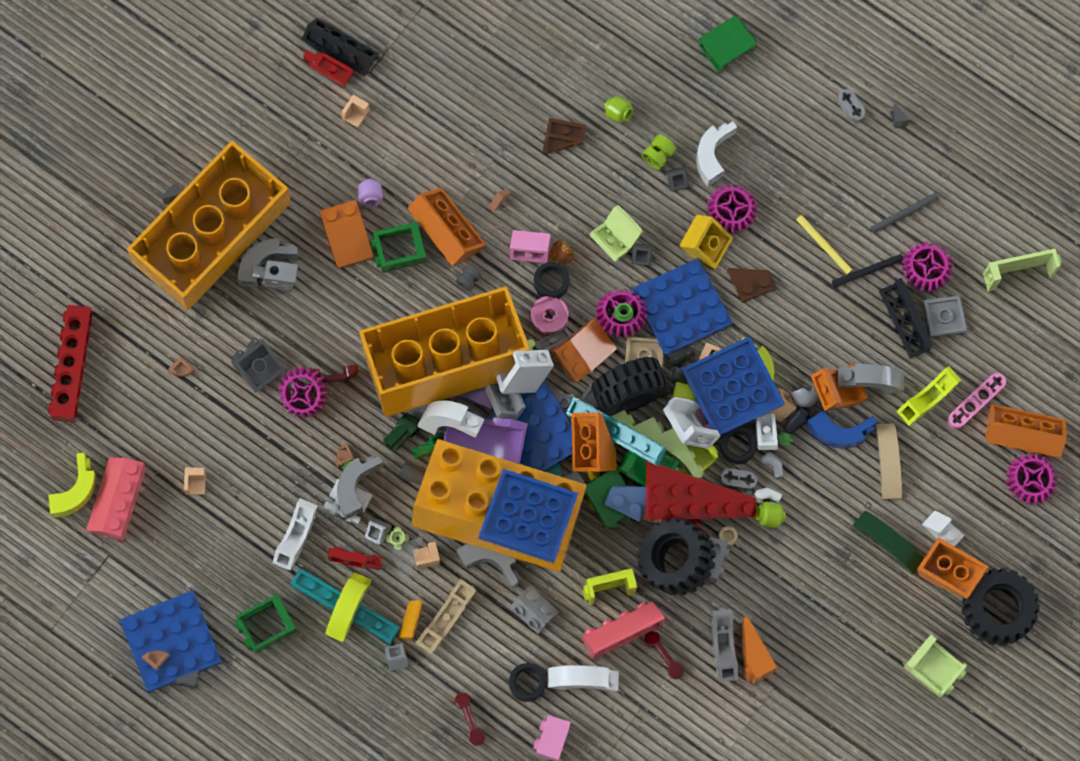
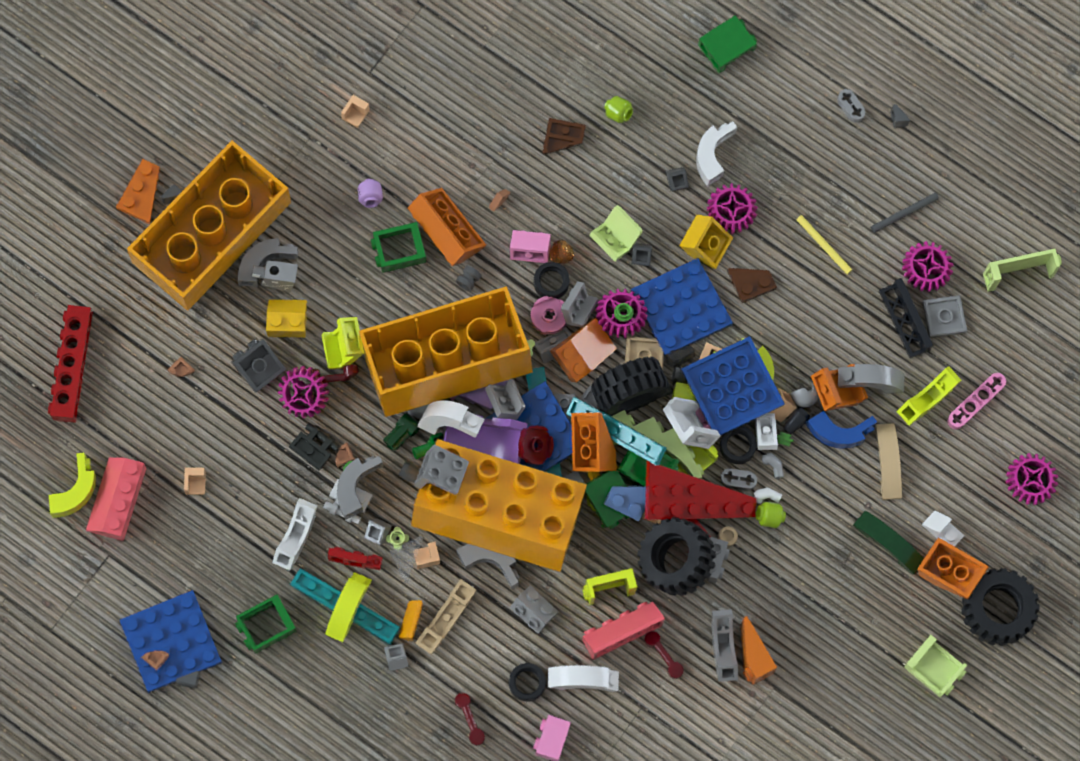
black fence [302,18,380,76] -> none
red hinge [303,50,354,88] -> none
orange slope [319,199,374,269] -> none
blue plate [478,469,578,564] -> none
white panel [496,350,554,394] -> none
lime wheel [641,134,677,170] -> none
black bar [831,254,903,287] -> none
orange slope [985,404,1067,458] -> none
none -> orange wing [116,159,160,224]
none -> yellow slope [266,299,307,338]
none -> pearl dark grey plate [289,423,340,471]
none -> neon yellow panel [321,317,364,369]
none -> light grey bracket [414,444,469,495]
none -> dark red plate [518,425,554,465]
none -> light grey bracket [561,281,598,327]

